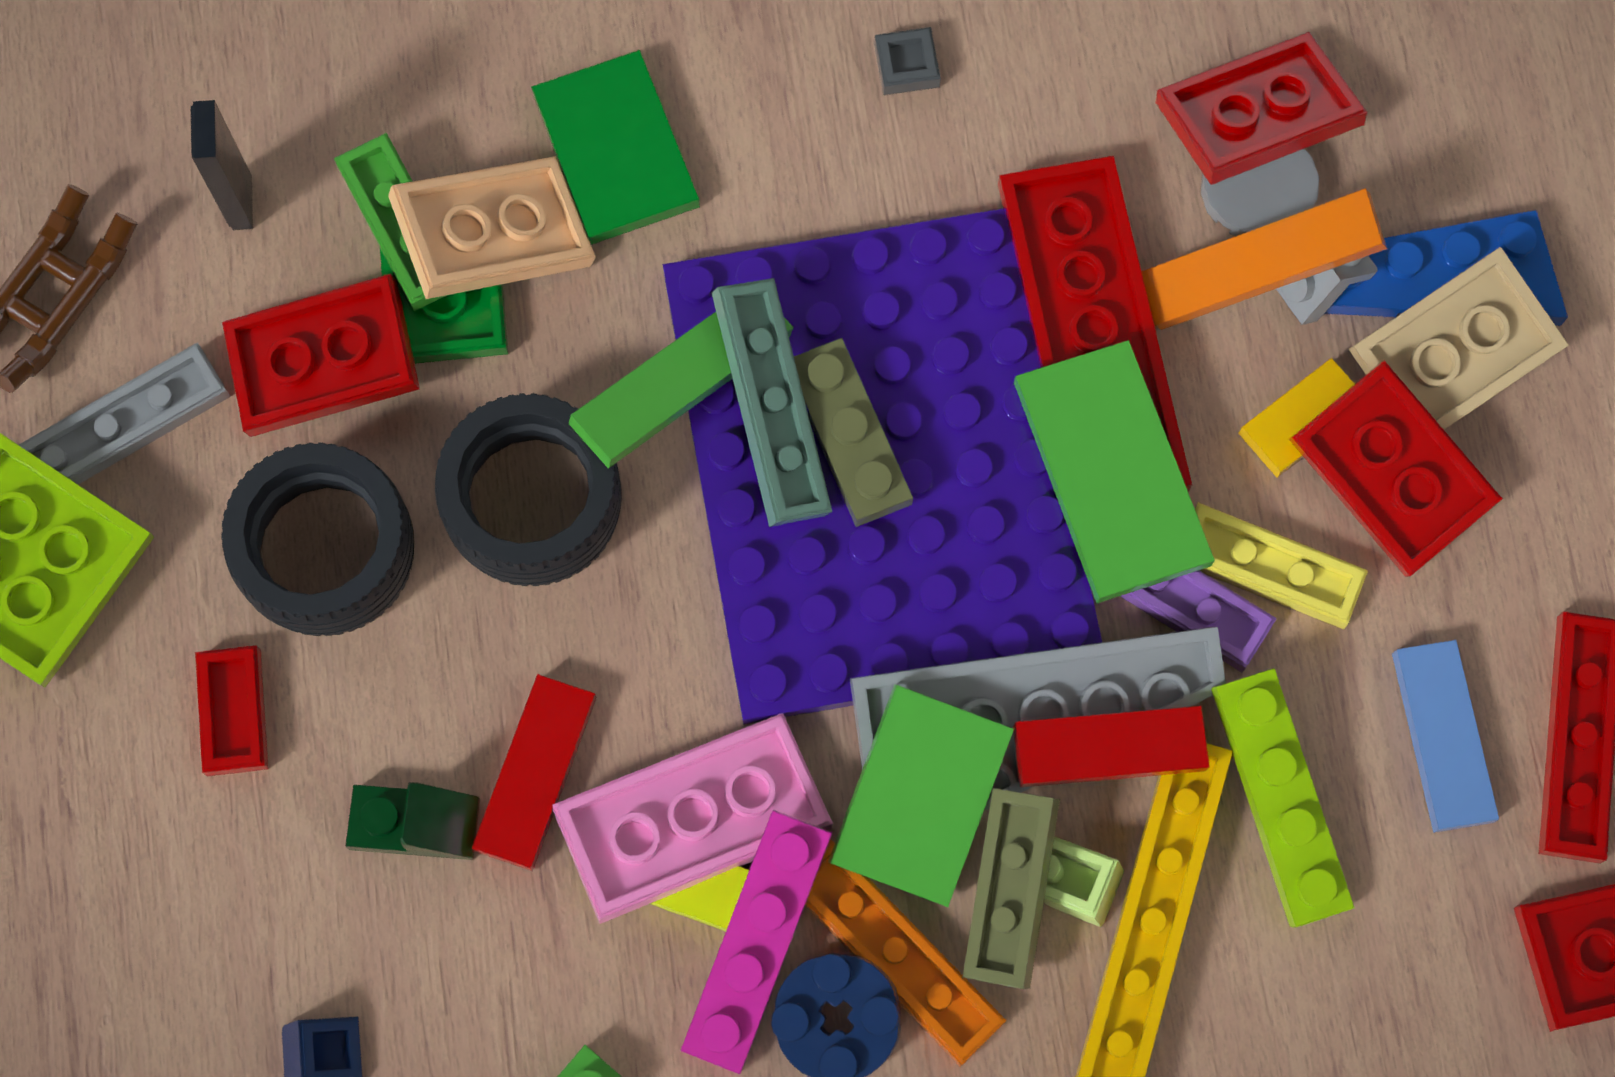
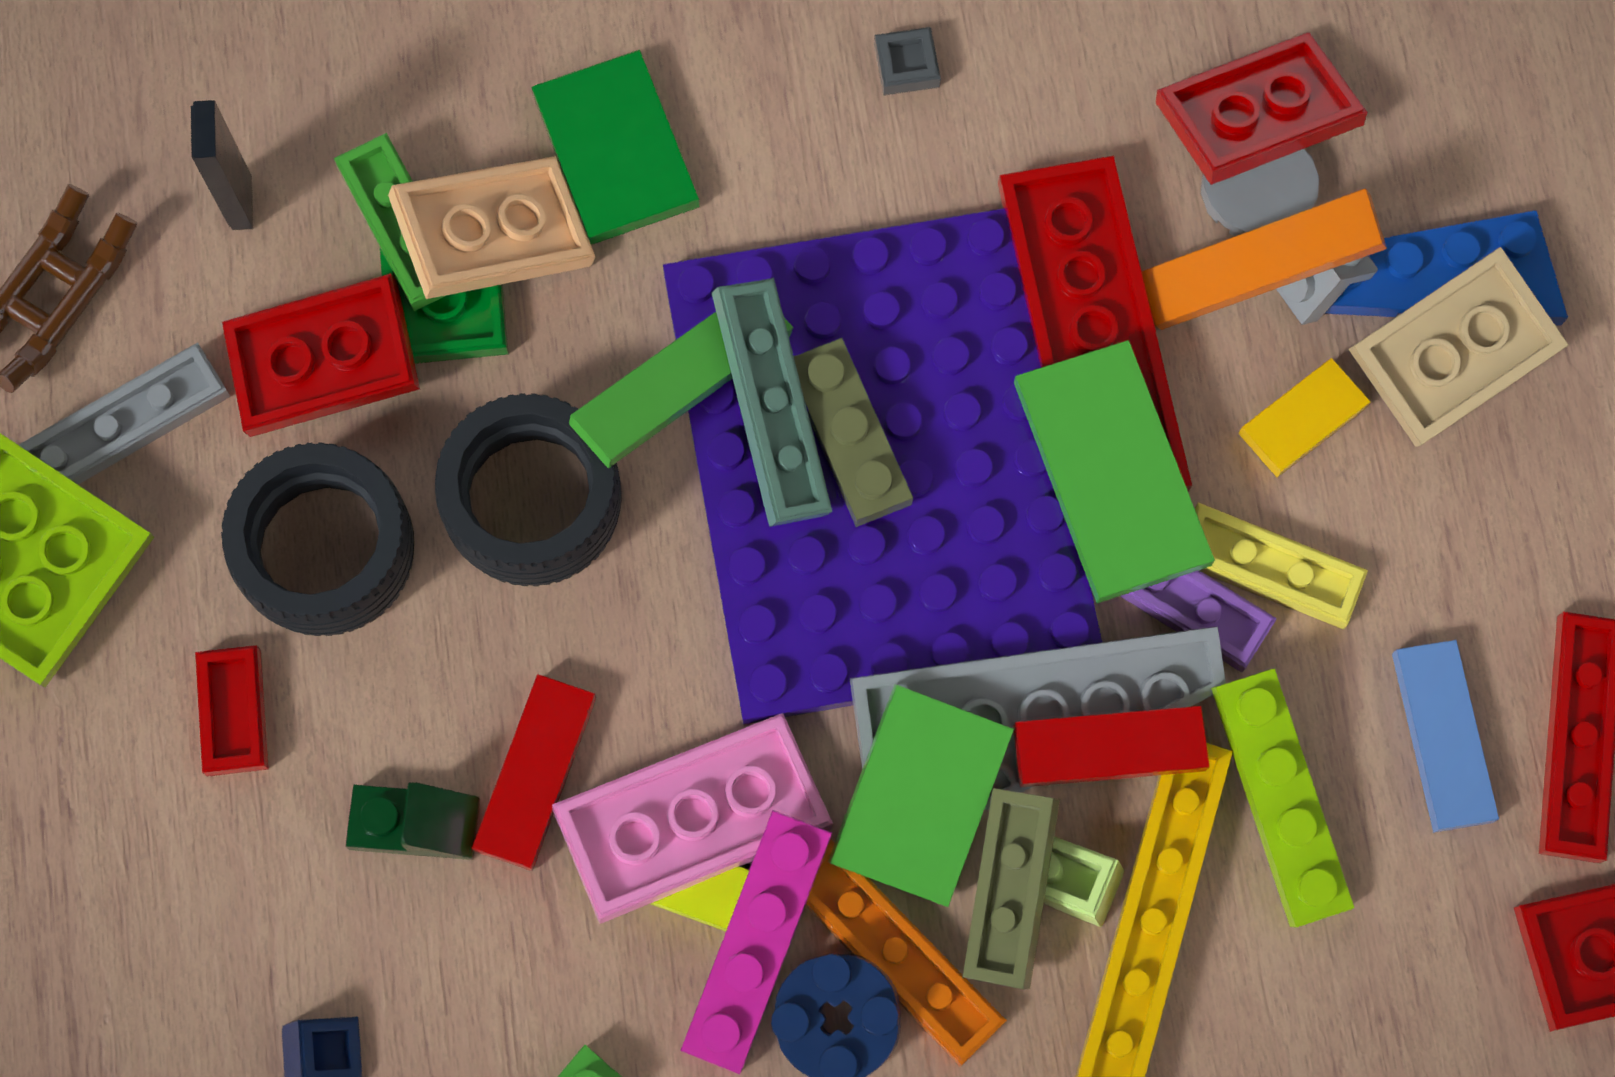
red tile [1289,360,1503,577] -> none

